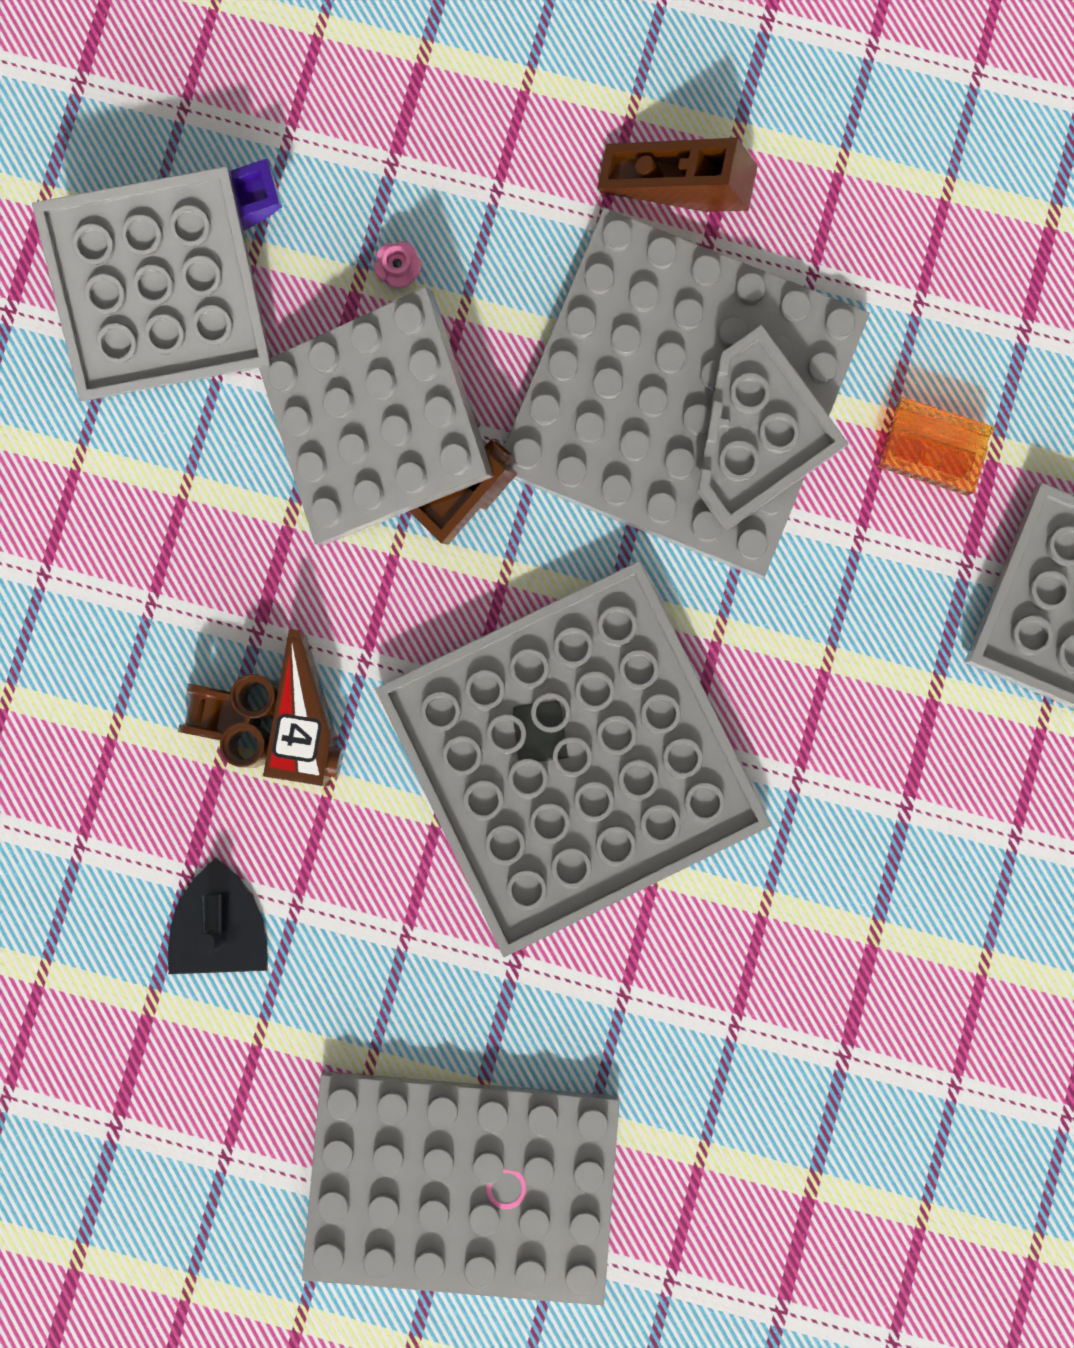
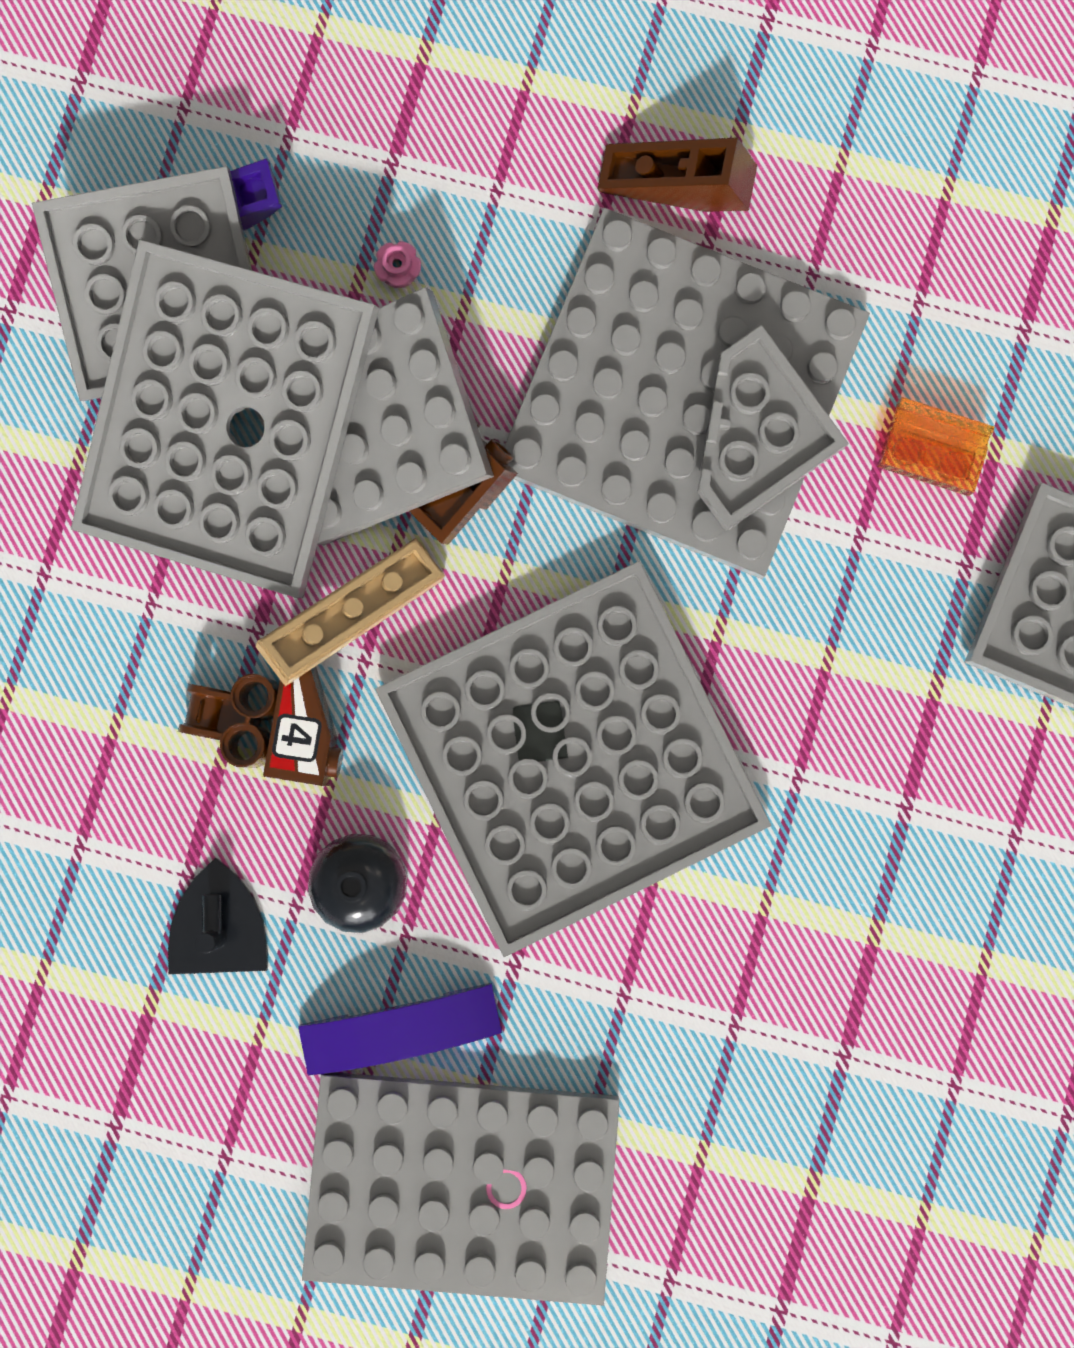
none -> light grey plate [70,239,379,598]
none -> tan tile [255,538,445,686]
none -> dark purple slope [298,983,502,1075]
none -> black cylinder [308,834,408,933]

